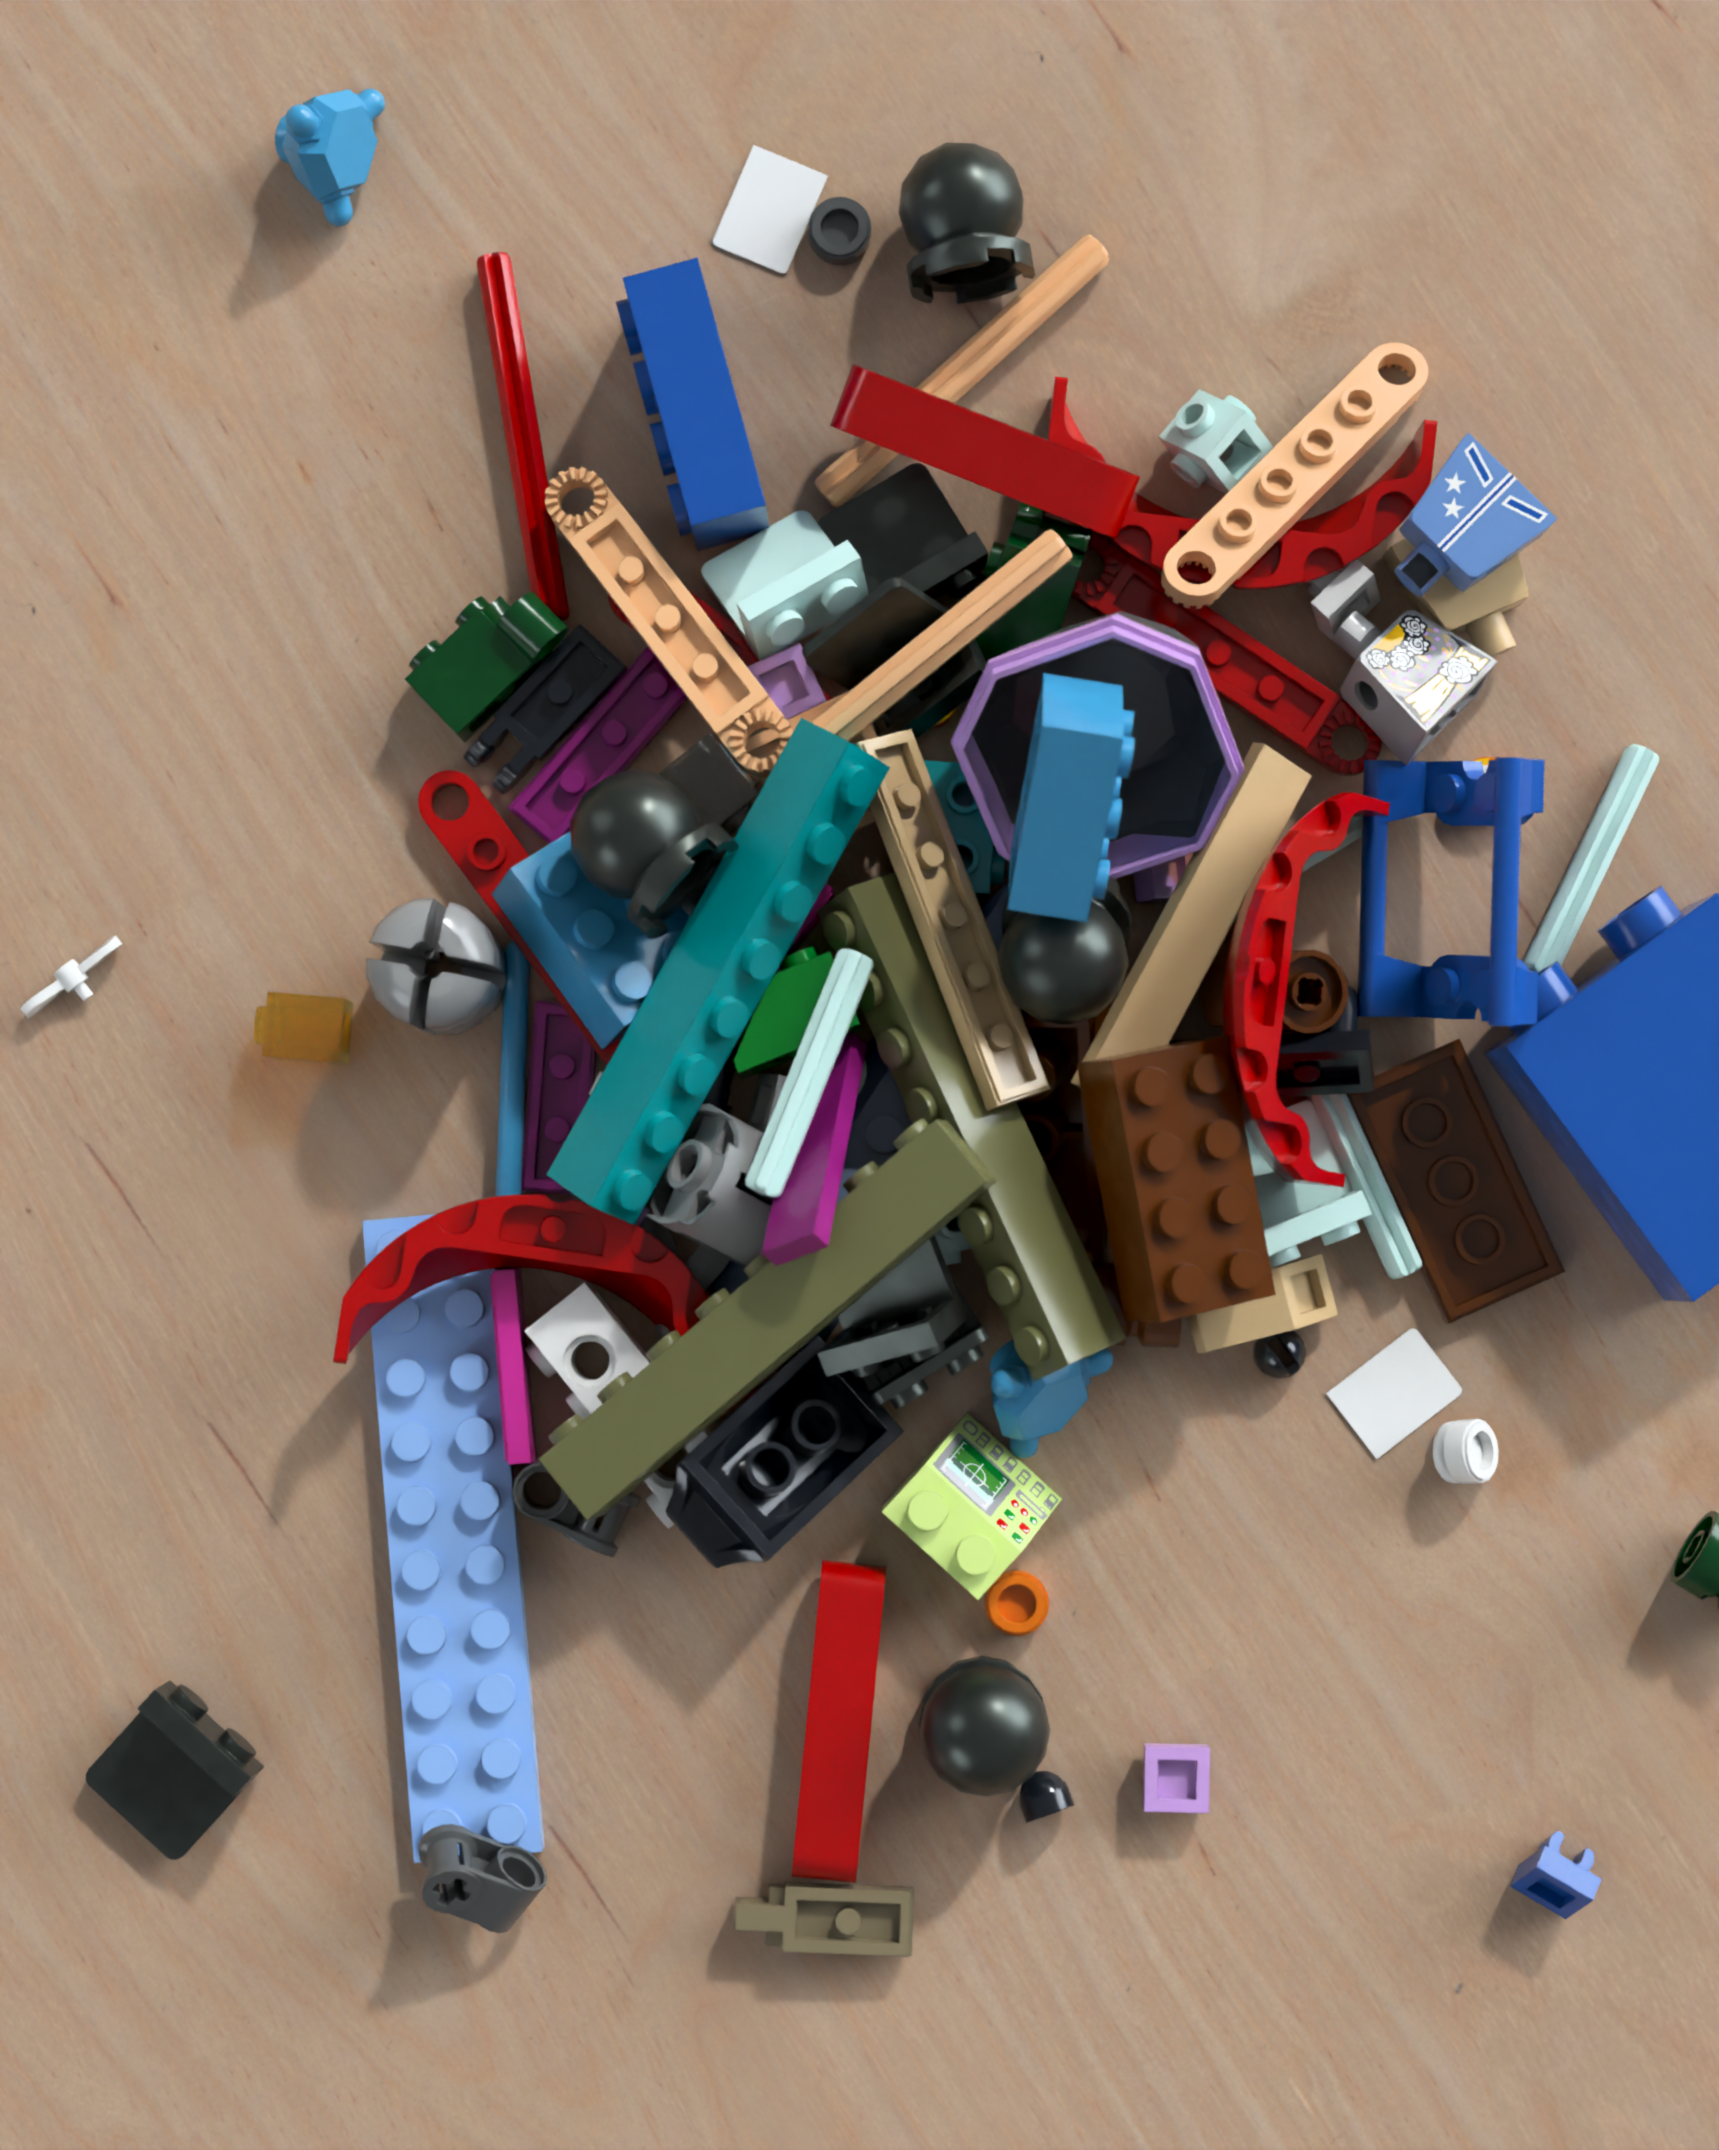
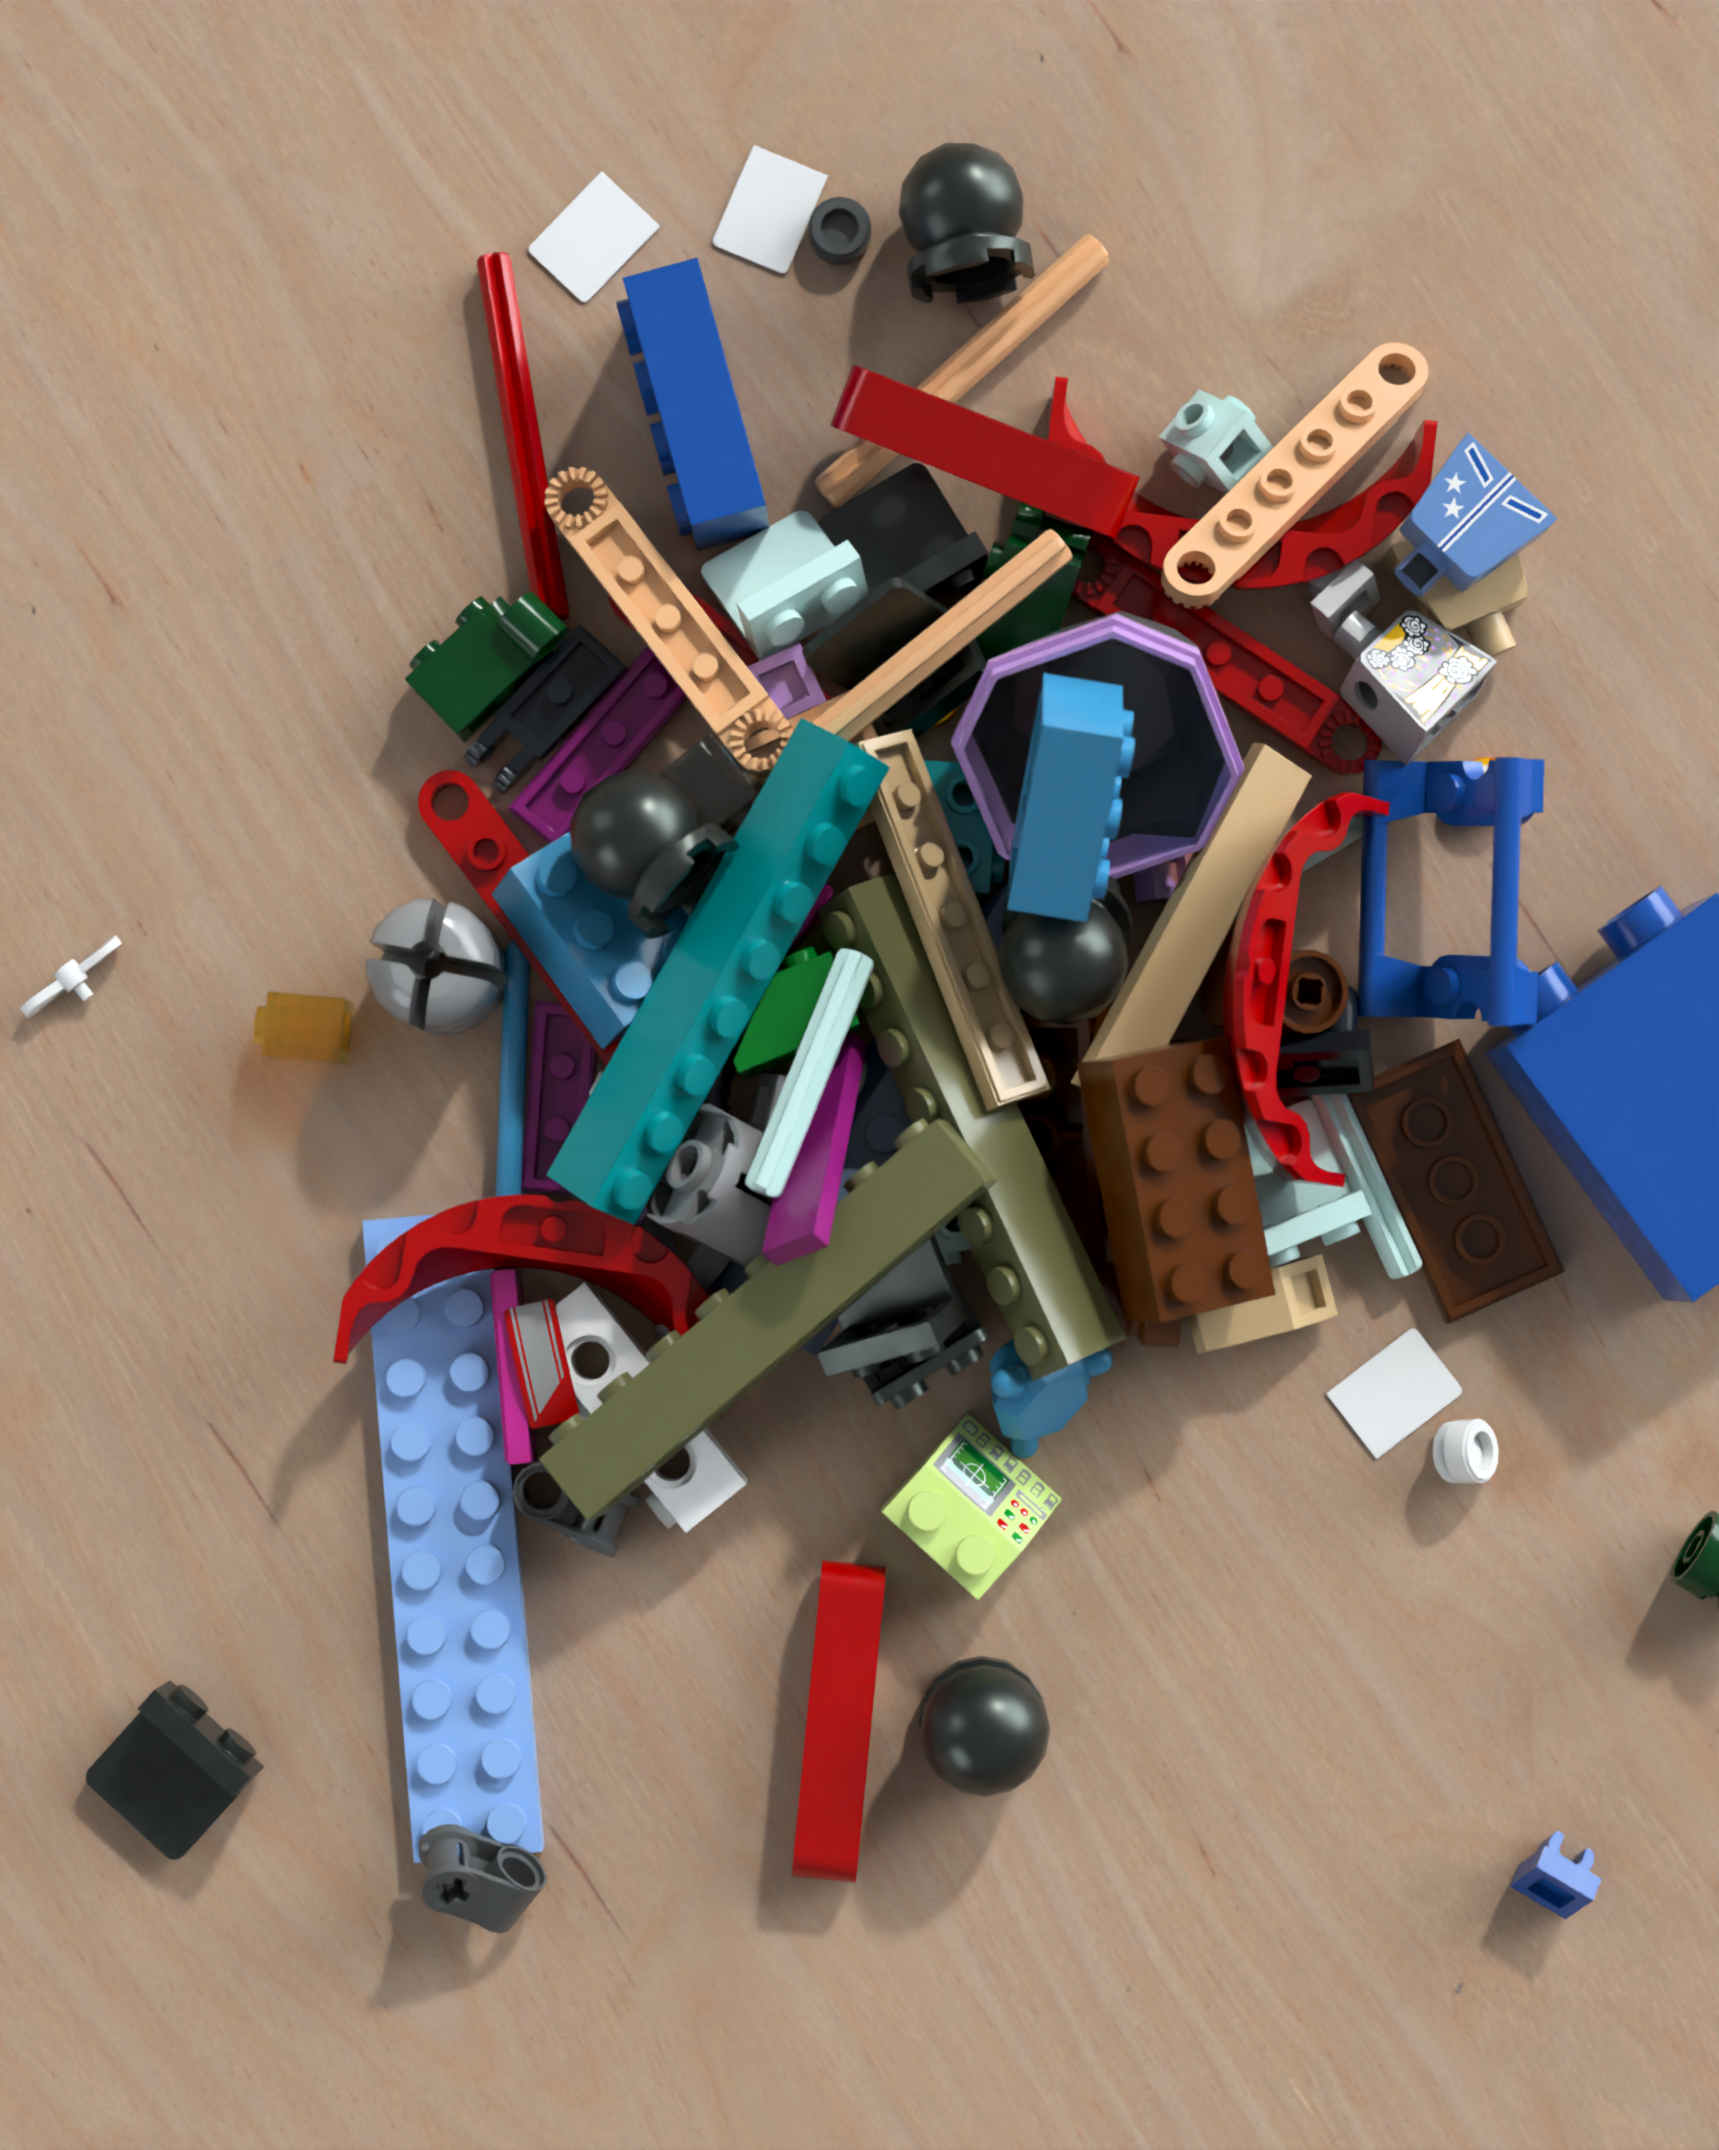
dark azure rock [275,89,385,227] -> none
black slope [665,1336,904,1568] -> none
dark tan hinge [734,1882,914,1957] -> none
orange tile [984,1569,1049,1636] -> none
black hinge [1019,1771,1074,1823] -> none
lavender plate [1142,1743,1210,1813] -> none
black hinge [1253,1330,1306,1378] -> none
light aqua axle [1523,744,1659,972] -> none
none -> sticker [504,1299,580,1429]
none -> white sticker [529,171,660,302]

